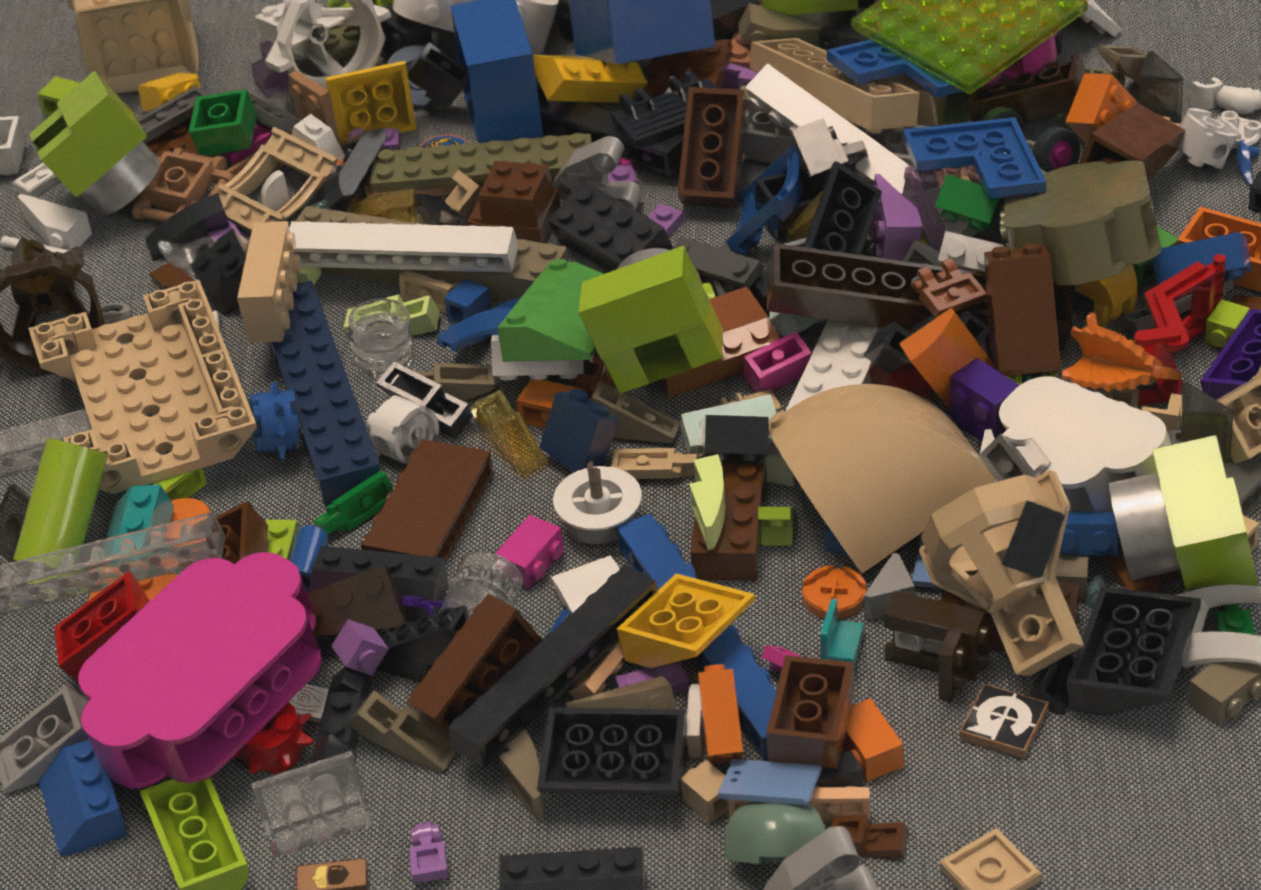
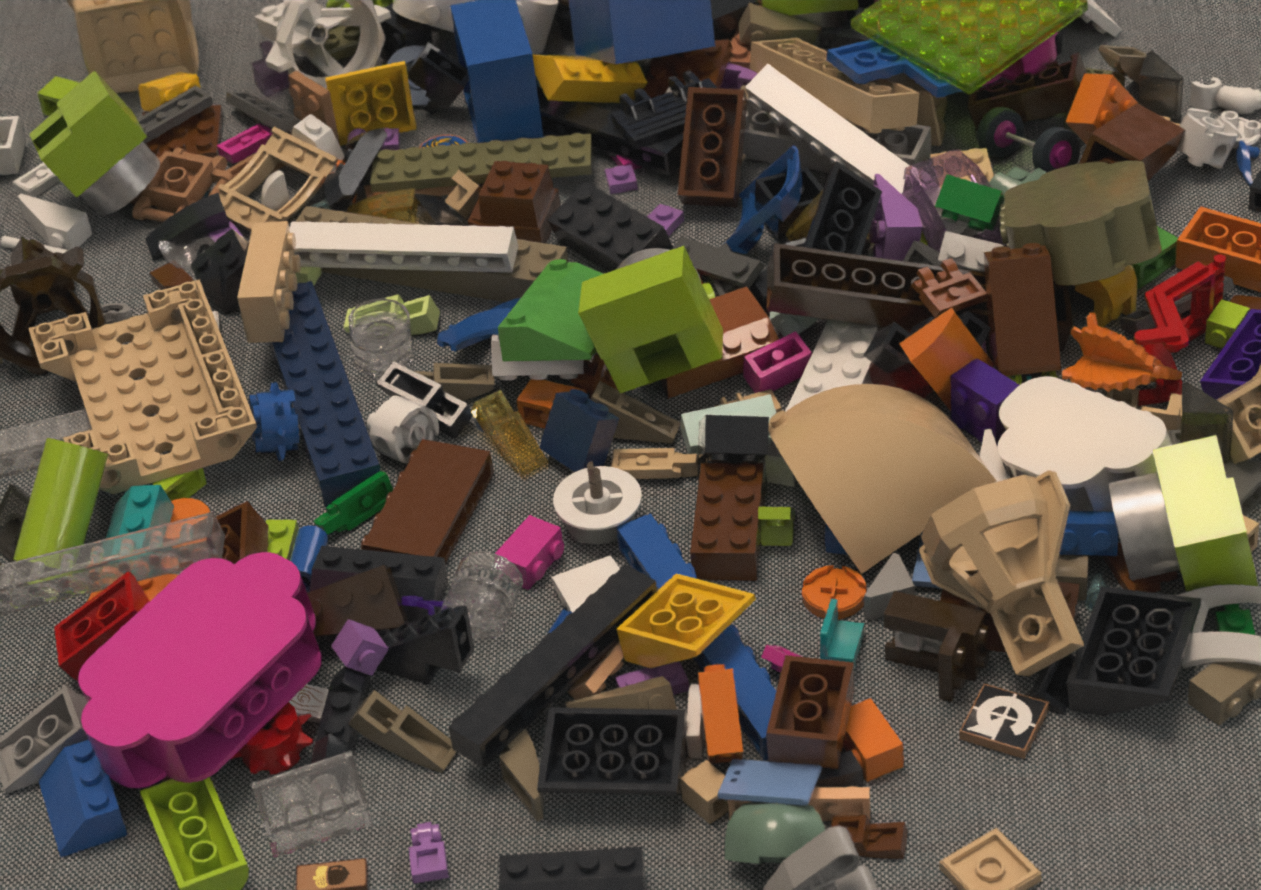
green brick [189,89,257,156] -> none
tan plate [399,270,458,313] -> none
reddish brown brick [407,593,542,739] -> none
blue brick [444,279,491,324] -> none
light grey connector [553,136,643,210] -> none
yellowish green slope [689,454,726,550] -> none
hinge [792,118,868,189] -> none
blue plate [902,117,1047,198] -> none
dark grey slope [978,434,1051,482] -> none
black slope [1002,500,1065,578] -> none
blue brick [1153,232,1252,285] -> none

